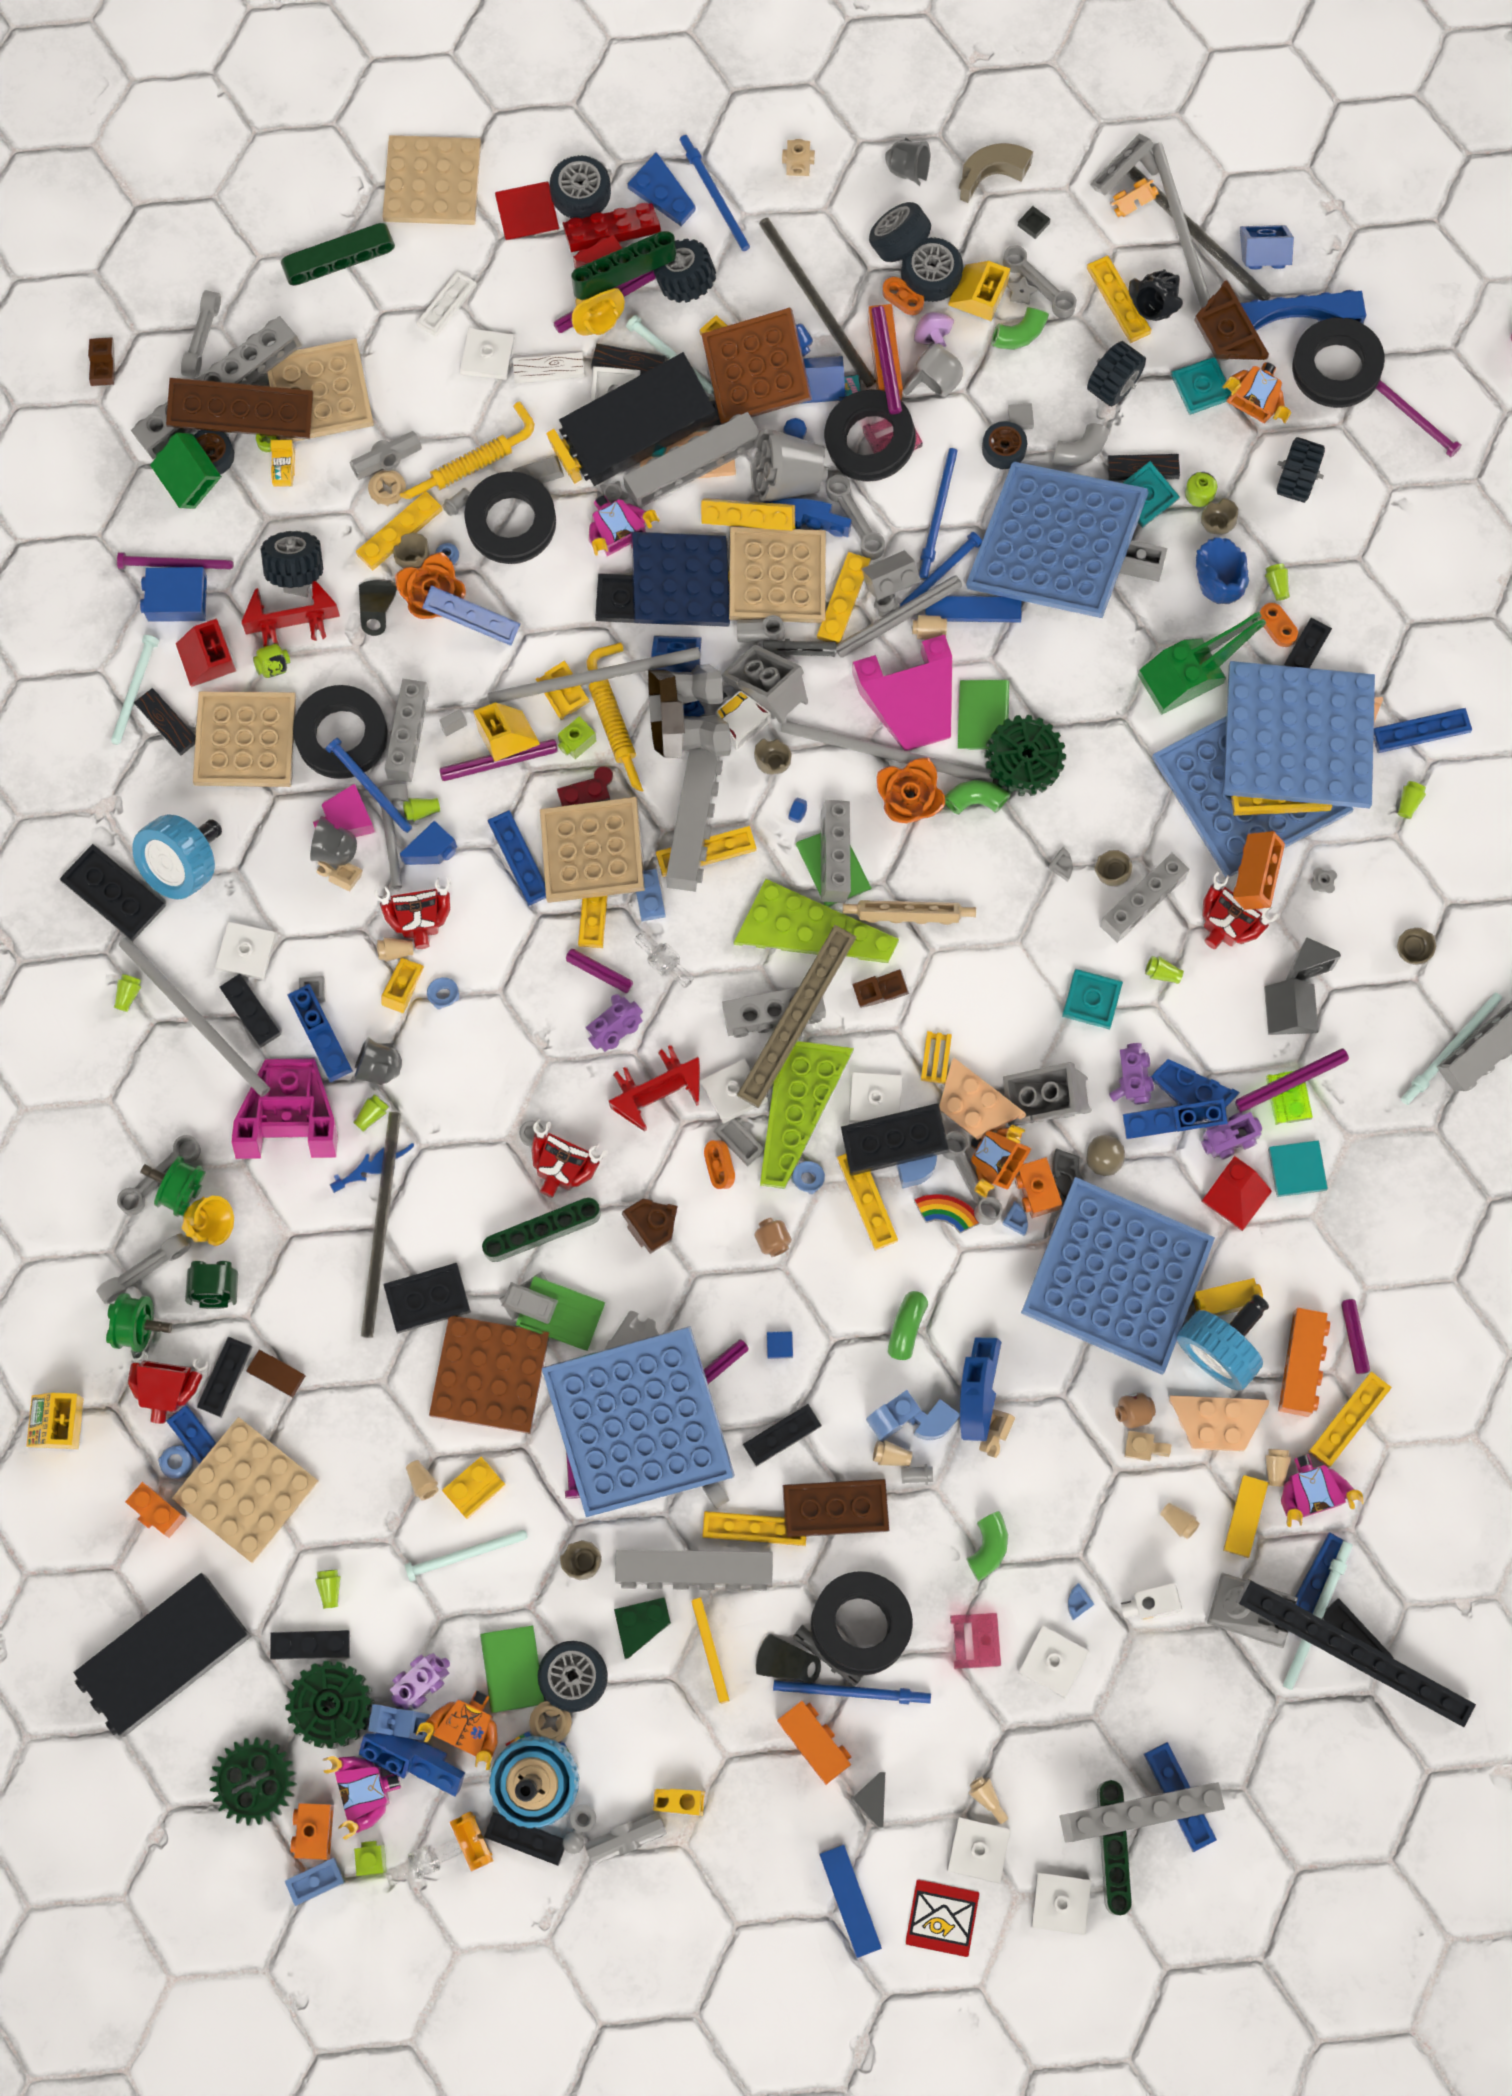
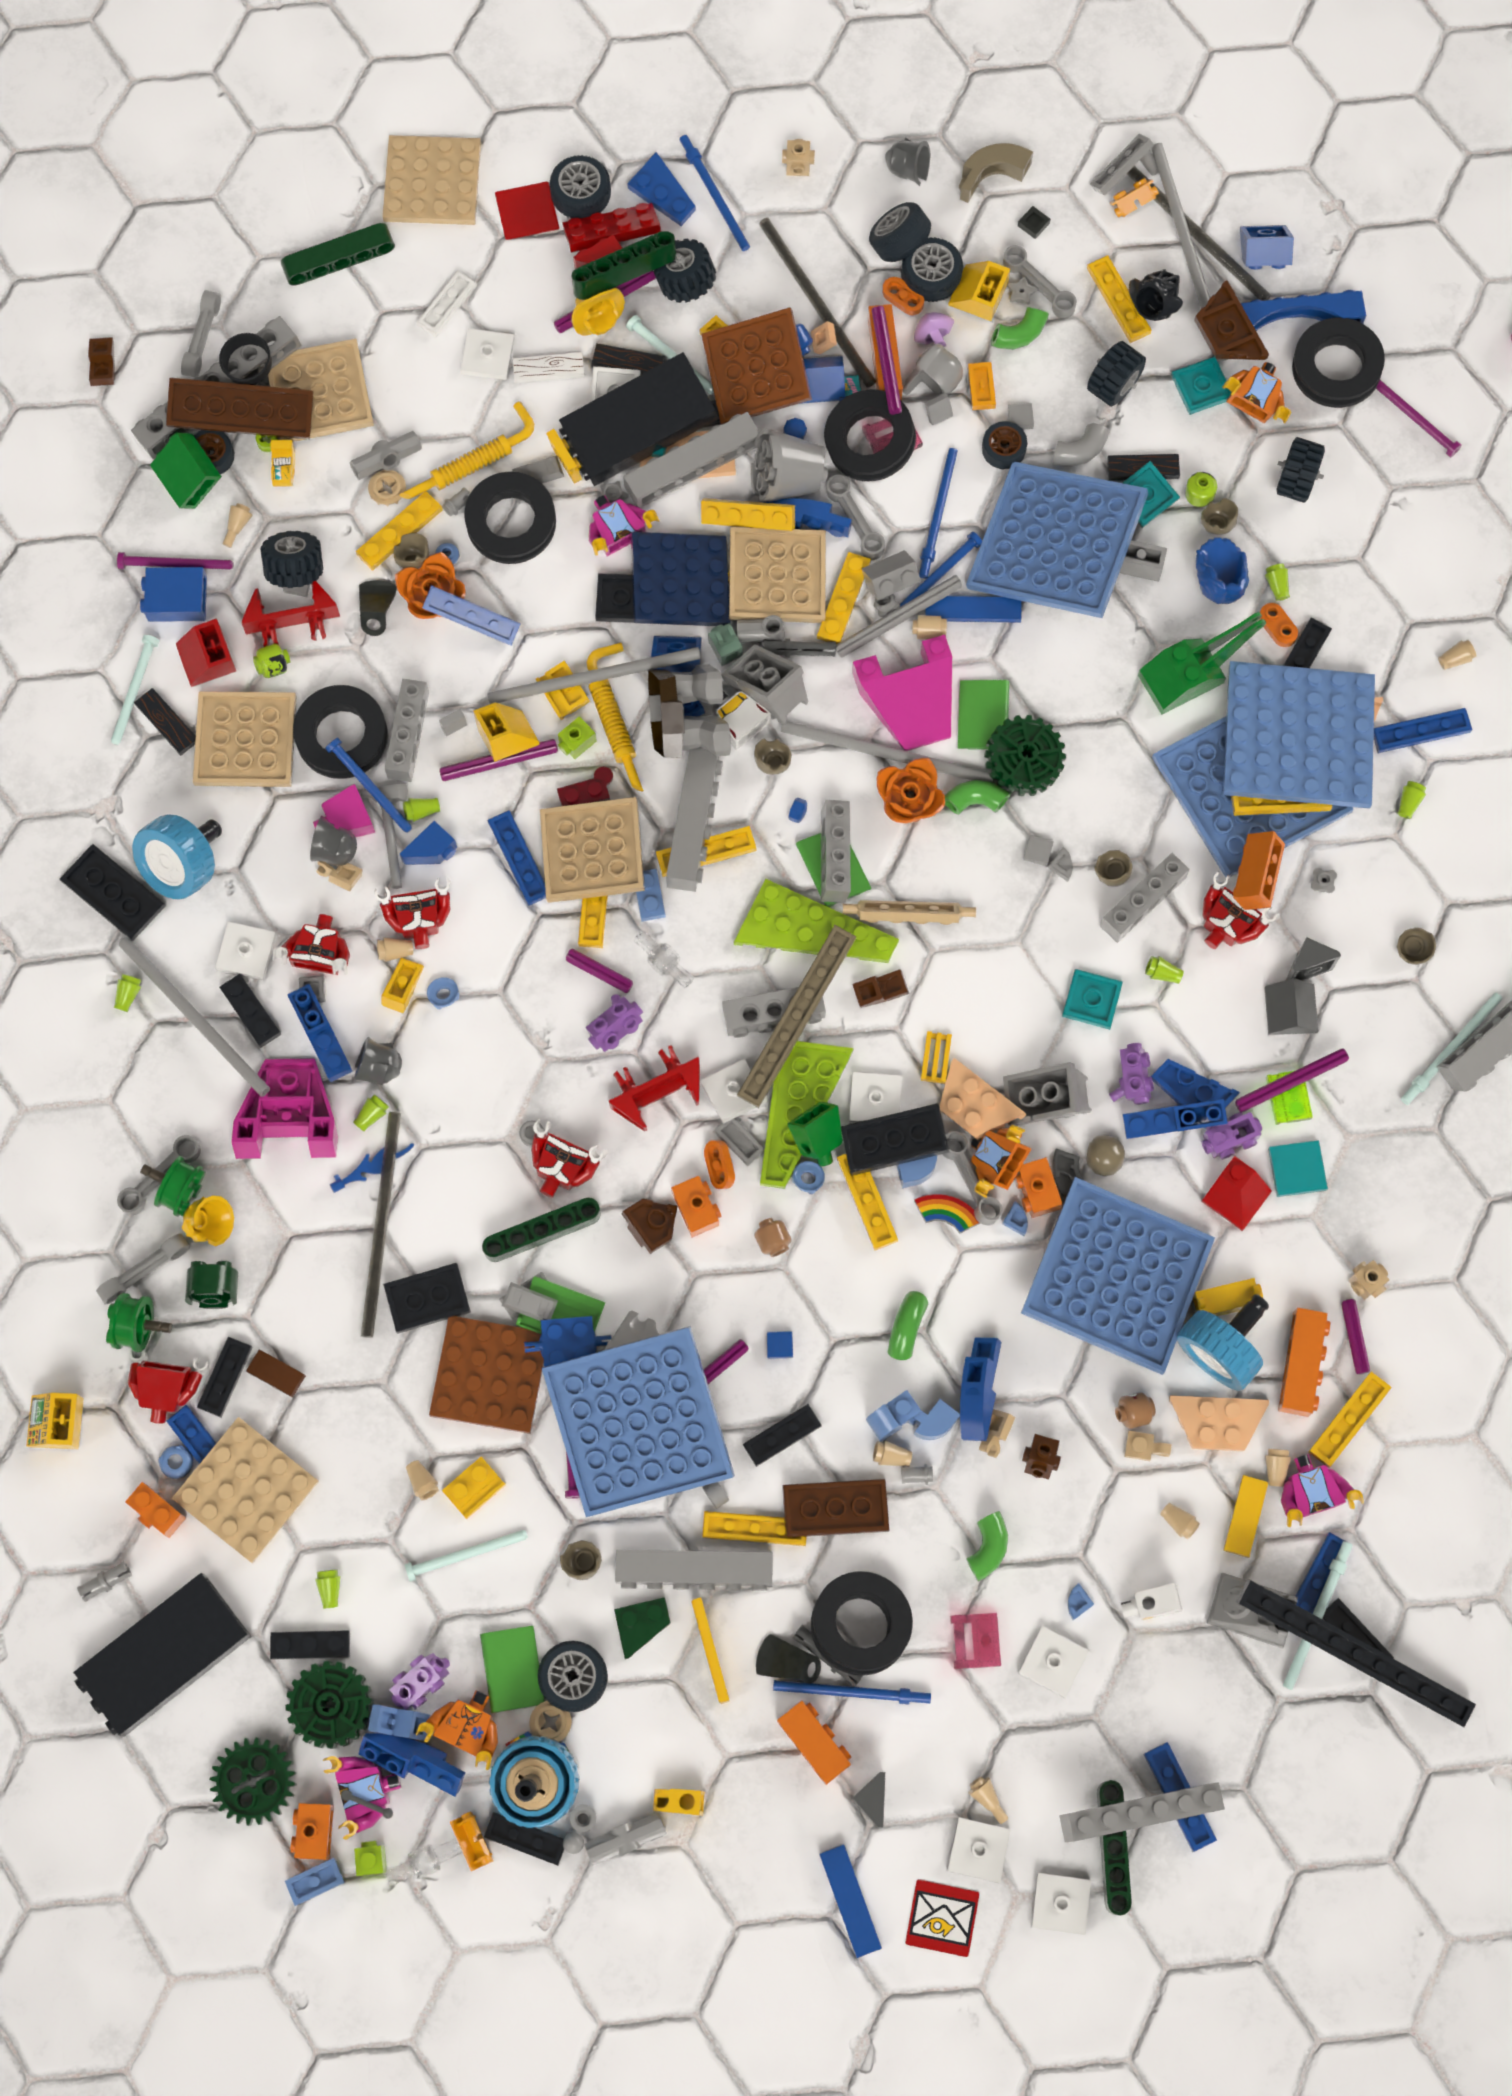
none -> light grey pin [77,1561,132,1602]
none -> black tyre [219,333,272,385]
none -> tan cone [222,503,253,548]
none -> torso [272,914,350,975]
none -> dark grey hinge [341,1790,393,1819]
none -> blue plate [524,1316,612,1367]
none -> orange brick [671,1176,722,1238]
none -> sand green brick [708,623,743,666]
none -> green torso [787,1101,843,1166]
none -> light nougat plate [811,321,837,354]
none -> light grey tile [925,393,953,425]
none -> light orange plate [967,362,996,410]
none -> reddish brown brick [1022,1434,1061,1480]
none -> light grey tile [1023,835,1054,866]
none -> tan brick [1348,1260,1390,1300]
none -> tan cone [1438,640,1477,670]

